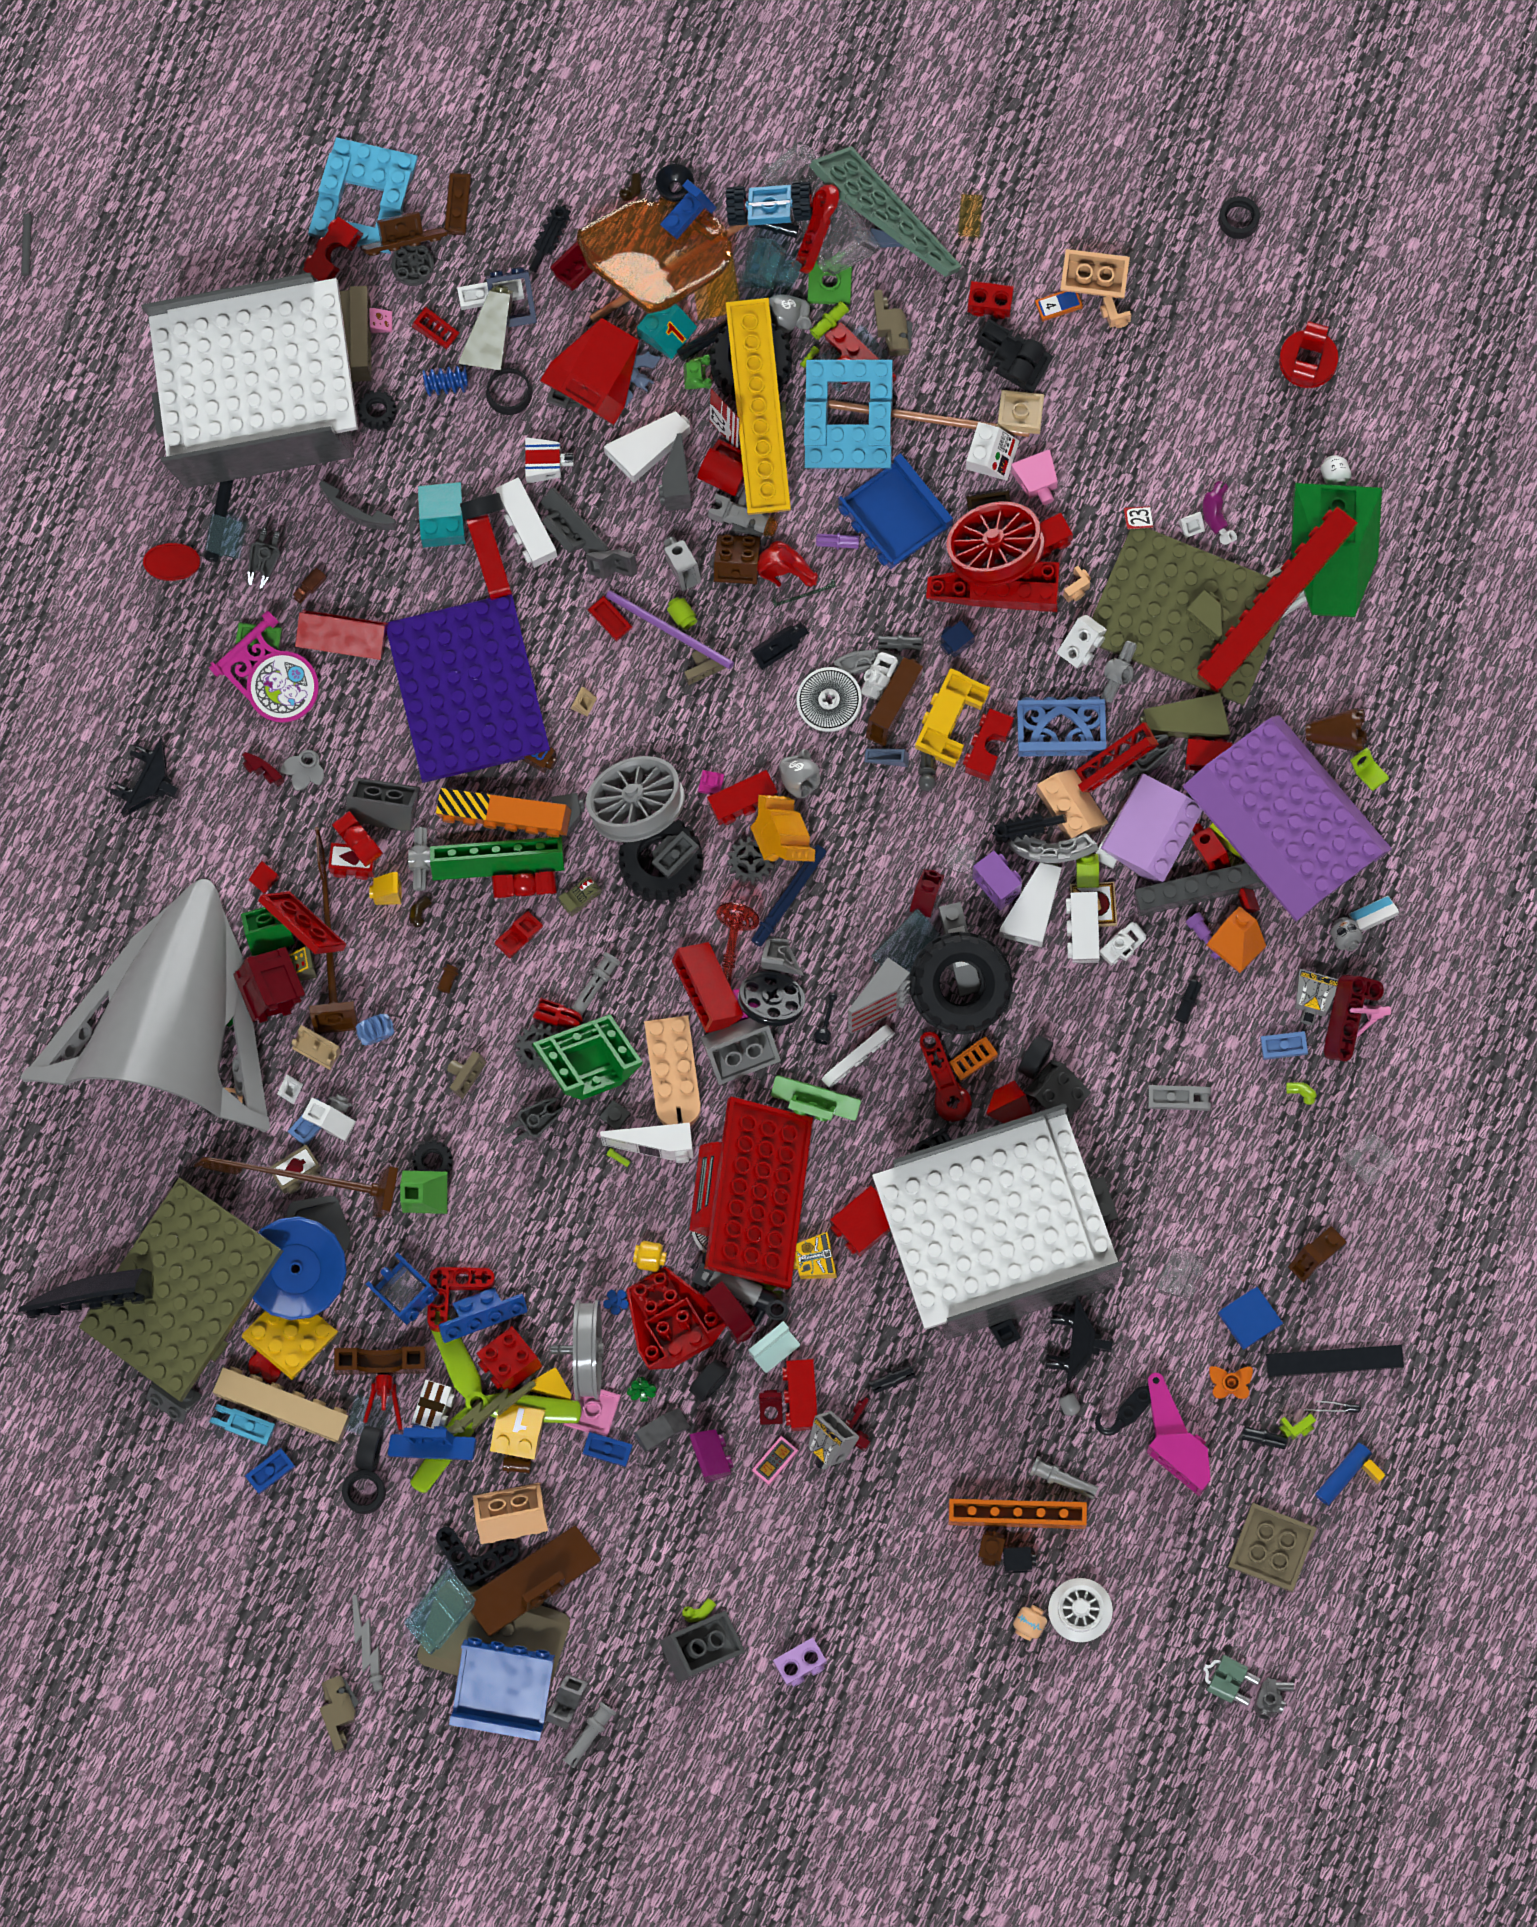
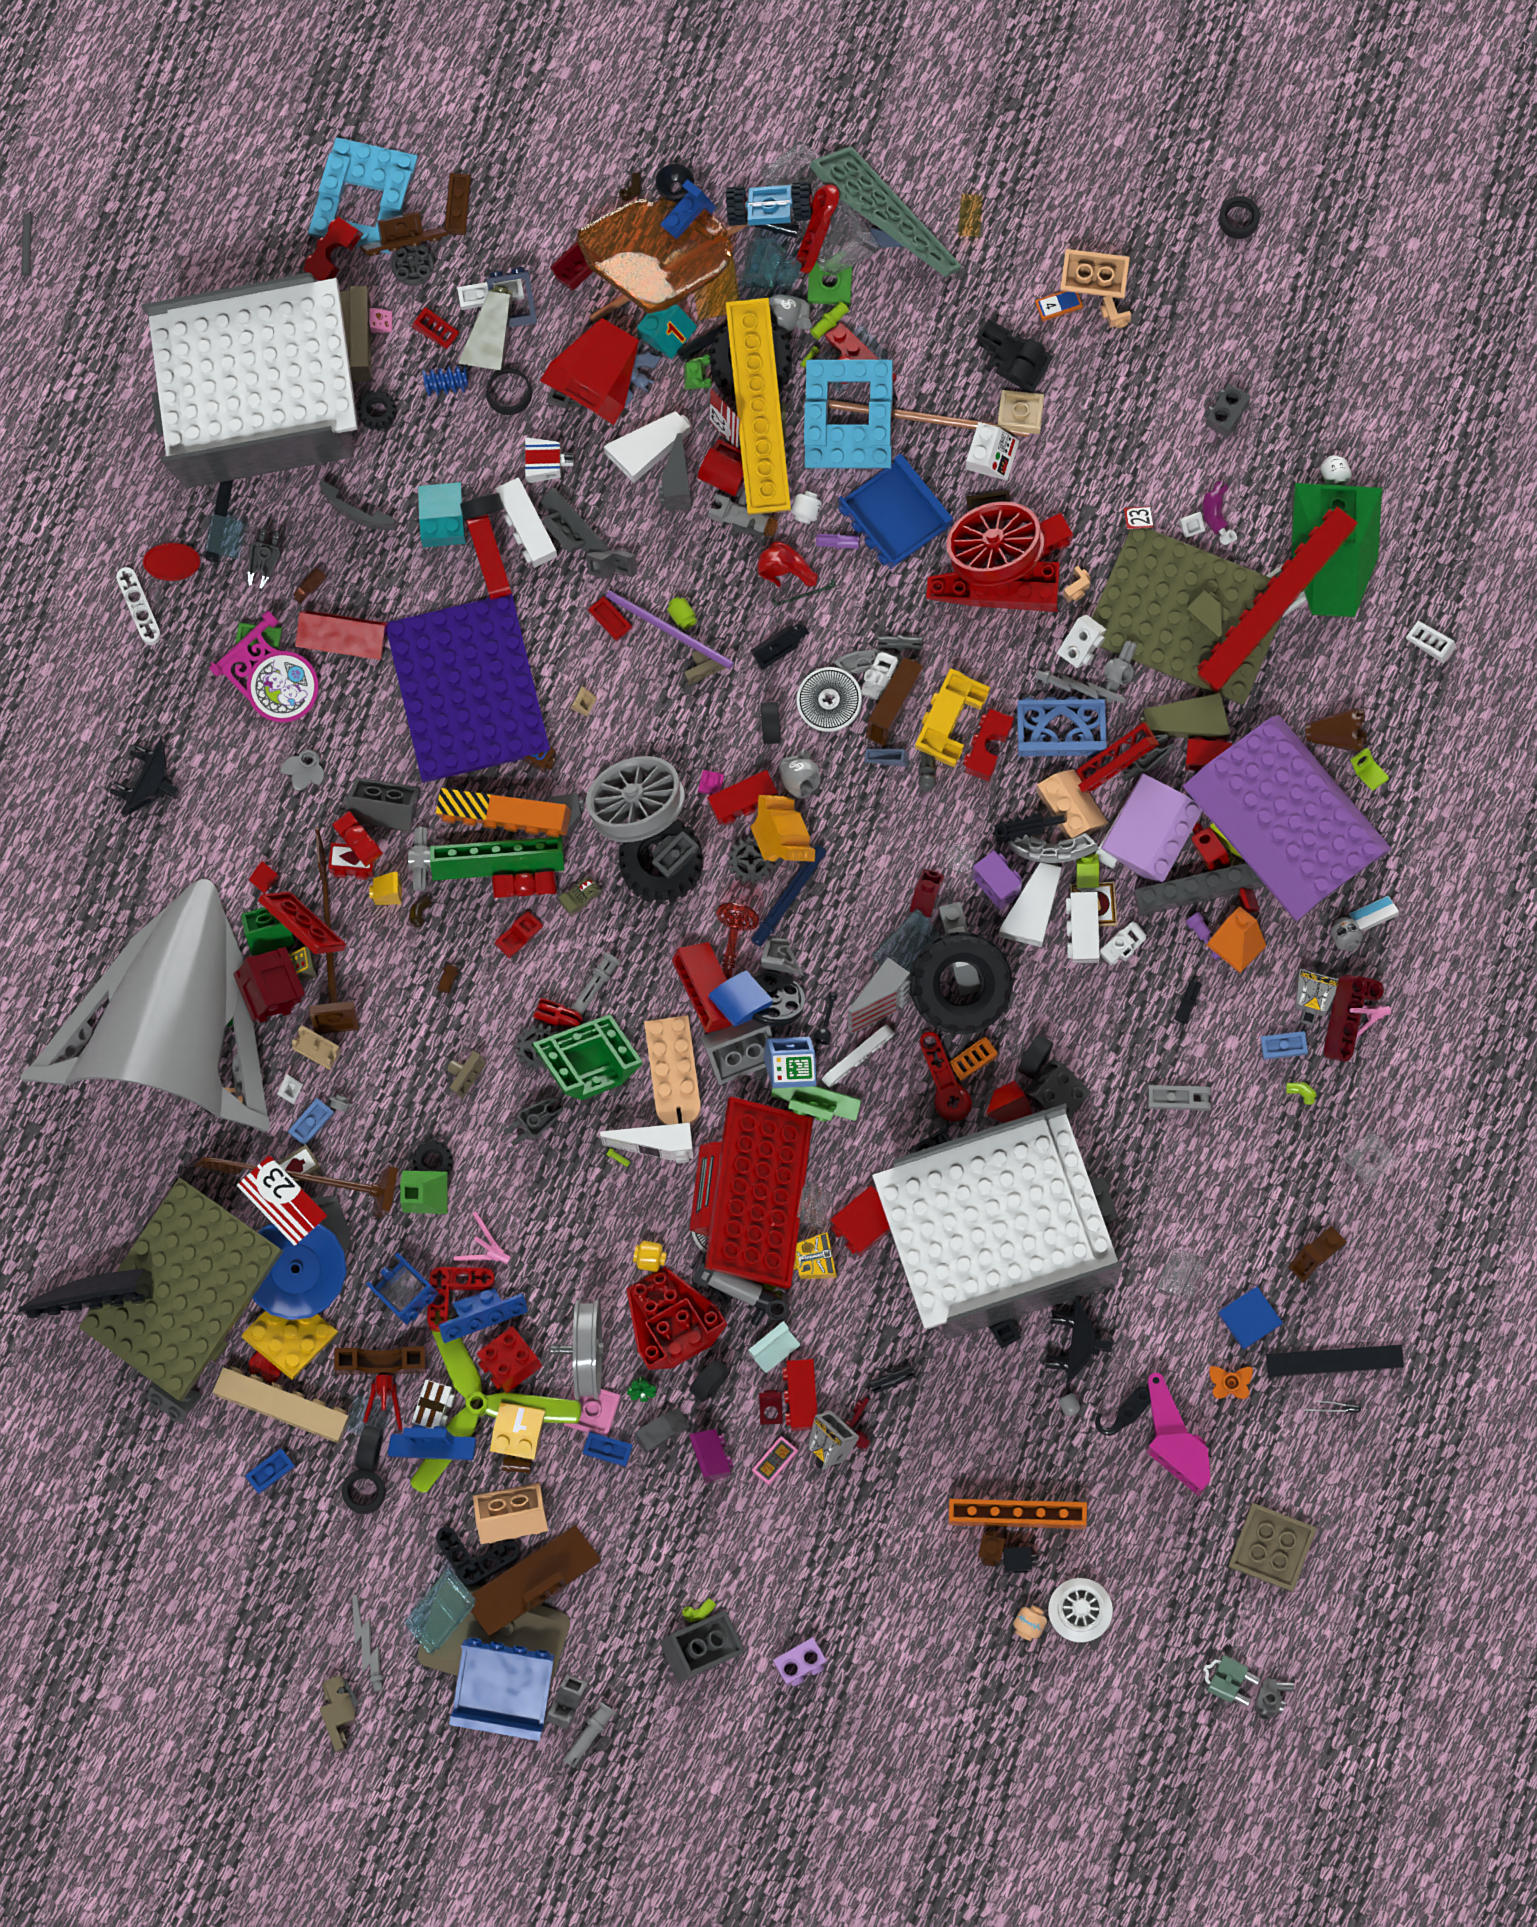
medium azure hinge [209,1404,276,1446] -> none
dark red slope [242,752,284,787] -> none
white slope [302,1098,356,1142] -> none
medium blue gear [356,1014,394,1045] -> none
olive piece [447,1381,536,1435] -> none
black piece [529,204,571,273] -> none
yellow slope [530,1367,573,1400] -> none
dark grey plate [599,1100,631,1130] -> none
blue plant [603,1290,629,1315] -> none
light grey torso [664,537,702,592] -> none
dark red arch [704,1281,756,1345] -> none
reddish brown bracket [714,534,760,584] -> none
dark tan plate [874,290,913,356] -> none
dark blue brick [940,620,975,658] -> none
red brick [967,281,1014,319] -> none
bright pink torso [1011,450,1057,505] -> none
light grey pin [1029,1456,1099,1500] -> none
black axle [1242,1426,1288,1449] -> none
red piece [1279,321,1338,388] -> none
lime bracket [1279,1413,1316,1440] -> none
blue piece [1315,1442,1372,1506] -> none
yellow tile [1362,1460,1385,1484] -> none
none -> white beam [116,567,161,645]
none -> sticker [237,1156,327,1245]
none -> bright pink plant [453,1212,510,1264]
none -> slope [708,970,773,1027]
none -> black tyre [761,702,781,744]
none -> slope [763,1037,816,1088]
none -> white head [791,491,822,524]
none -> clear piece [797,1181,832,1231]
none -> light grey piece [1035,670,1126,703]
none -> dark grey brick [1204,383,1251,438]
none -> white slope [1406,621,1456,664]

